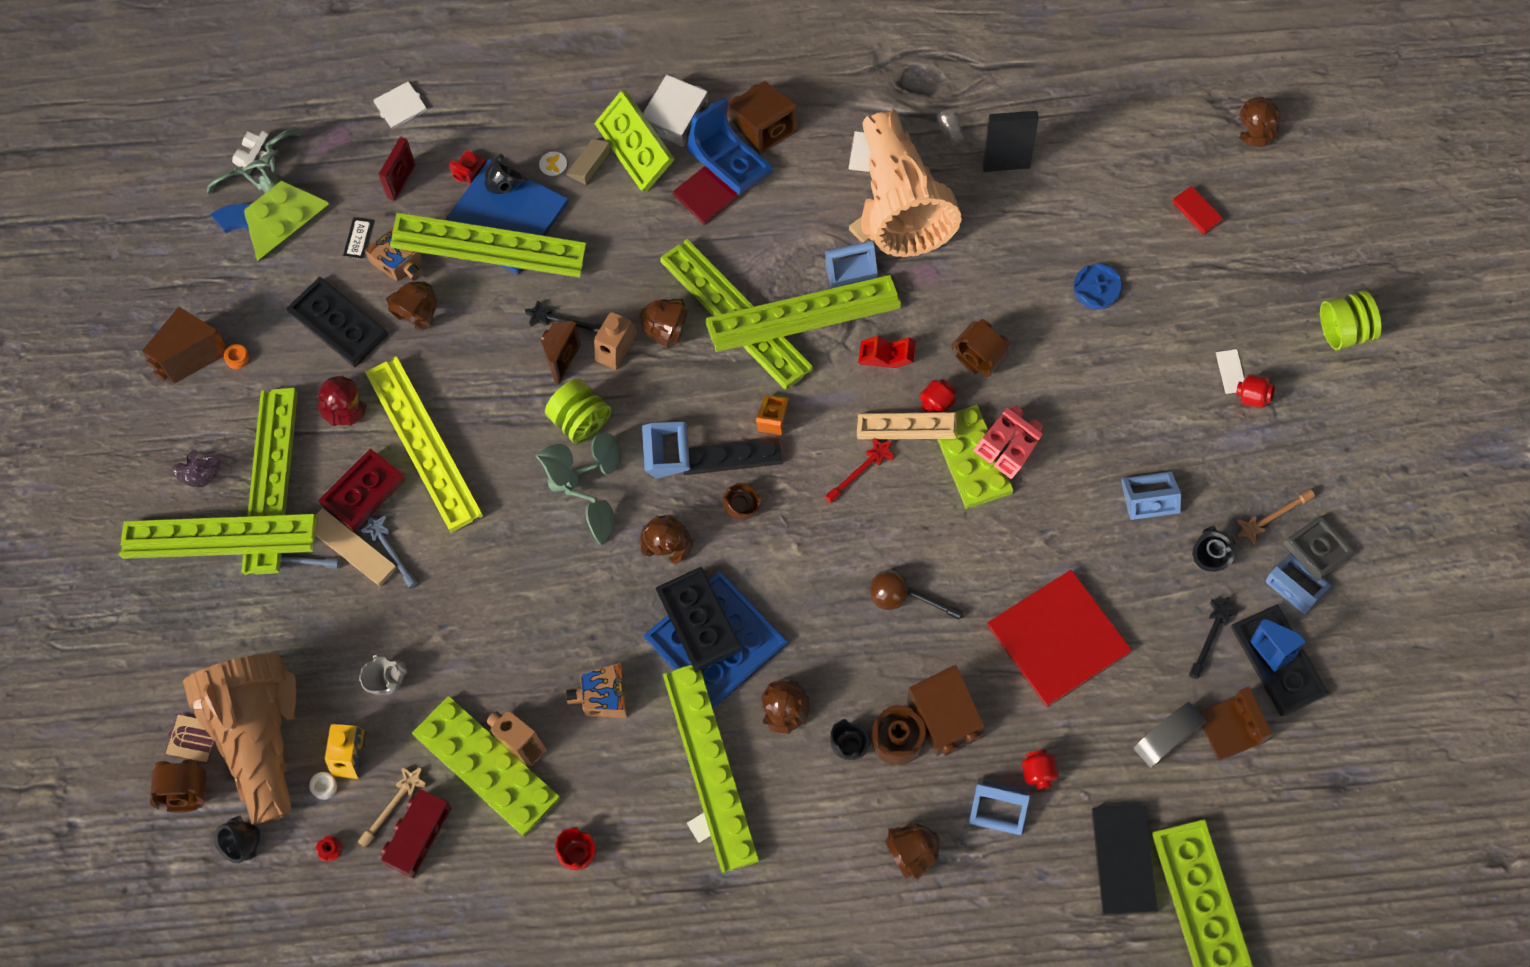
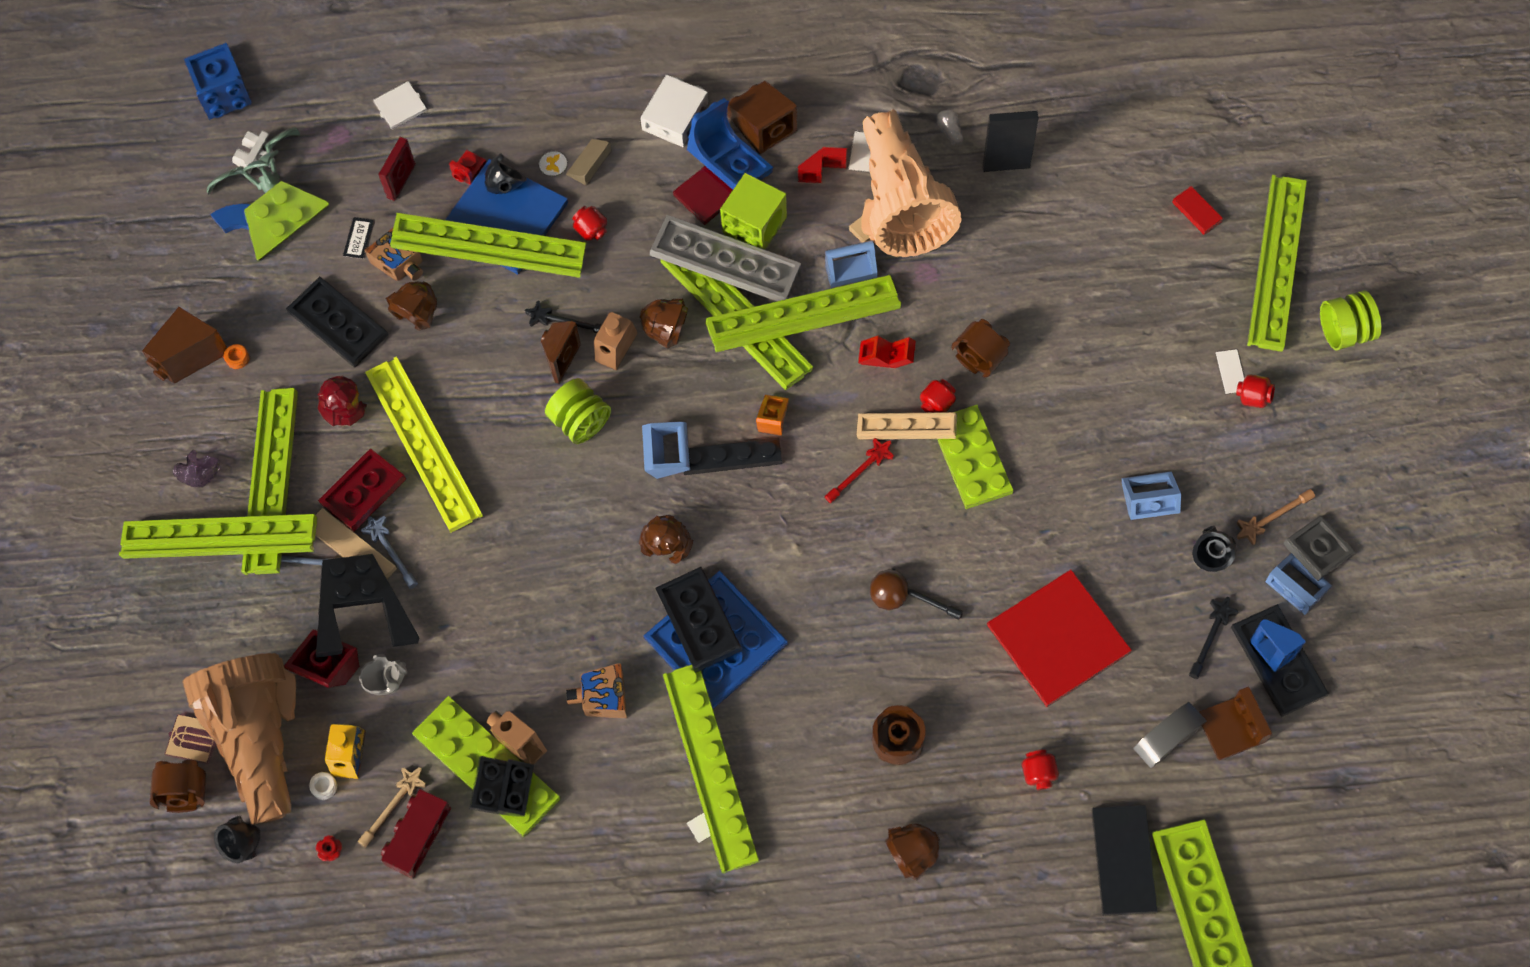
sand green plant [535,432,620,545] -> none
red hair [555,827,596,871] -> none
lime plate [594,91,675,192] -> none
reddish brown hair [723,483,761,521] -> none
reddish brown helmet [761,679,809,734] -> none
black hair [830,719,870,760] -> none
reddish brown slope [907,664,984,756] -> none
medium blue tile [969,778,1030,836] -> none
coral hips [973,405,1043,479] -> none
blue tile [1074,263,1122,309] -> none
reddish brown helmet [1239,96,1281,146] -> none
none -> blue bracket [184,42,252,120]
none -> dark red slope [284,629,360,688]
none -> black wing [316,554,419,658]
none -> black slope [469,756,534,817]
none -> red head [572,206,608,241]
none -> light grey plate [650,215,801,301]
none -> lime brick [720,173,787,250]
none -> red slope [798,147,847,183]
none -> lime plate [1247,175,1307,352]

